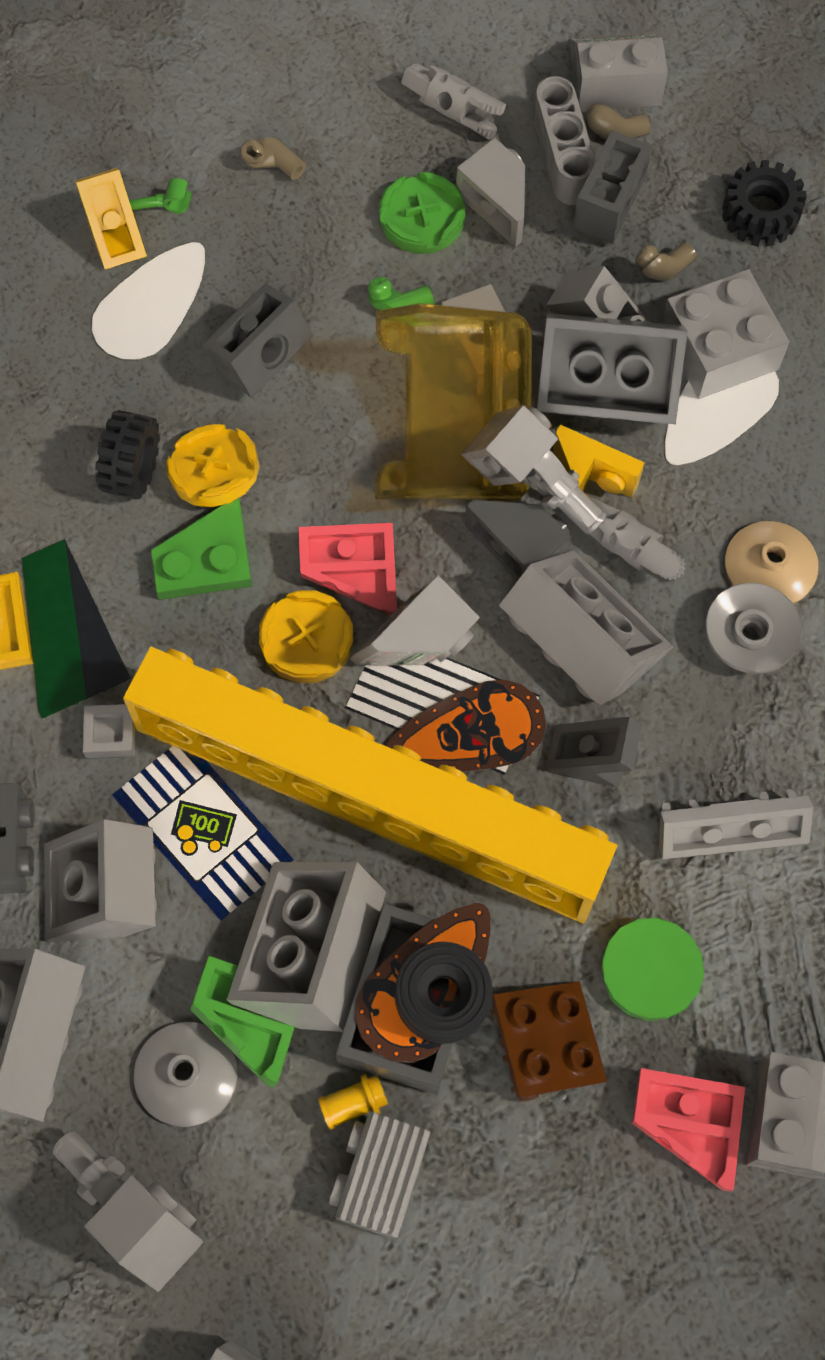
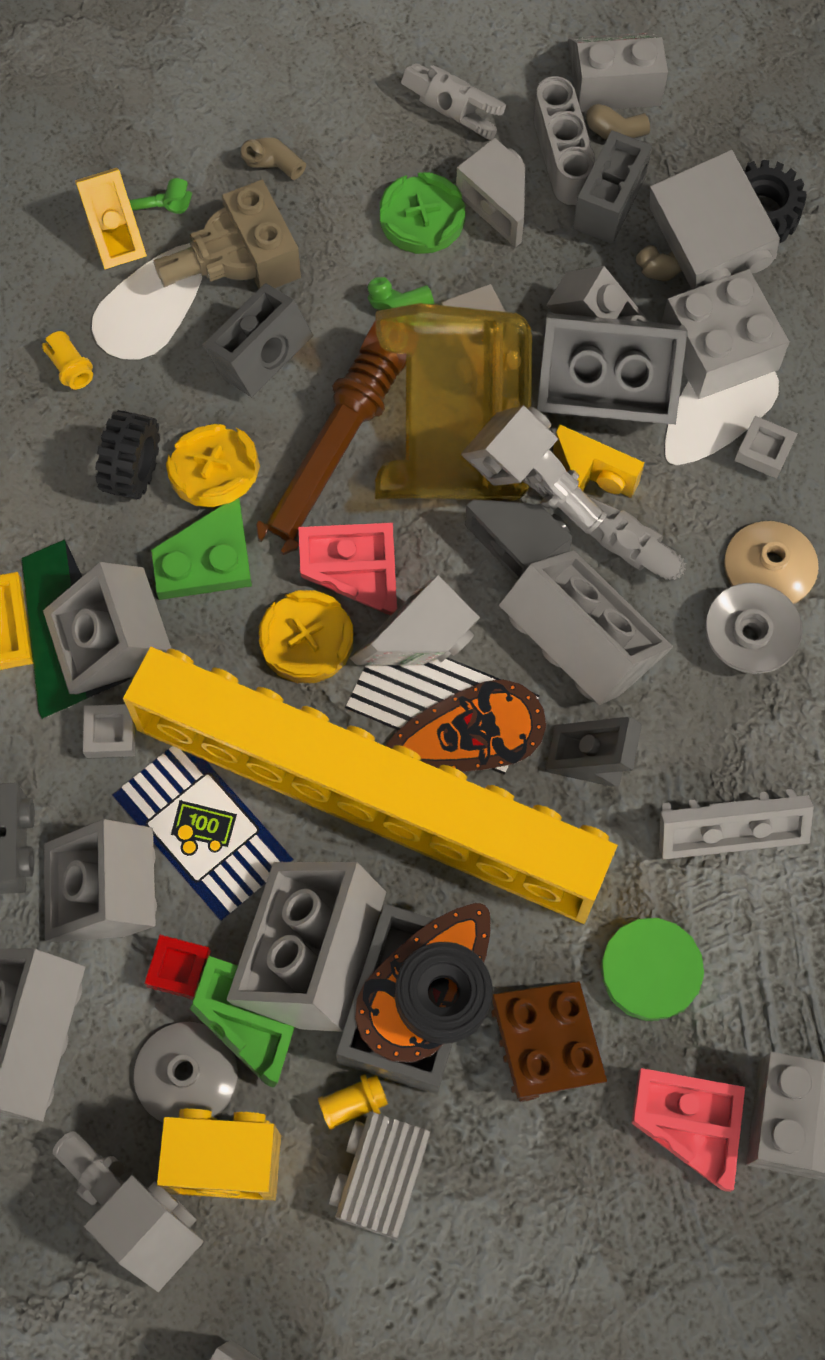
none -> yellow pin [42,331,93,390]
none -> light grey slope [43,562,172,694]
none -> red plate [144,934,211,1000]
none -> dark tan brick [153,179,301,289]
none -> yellow brick [157,1108,281,1201]
none -> reddish brown piece [256,313,420,555]
none -> light grey brick [649,150,780,290]
none -> light grey plate [735,416,798,479]

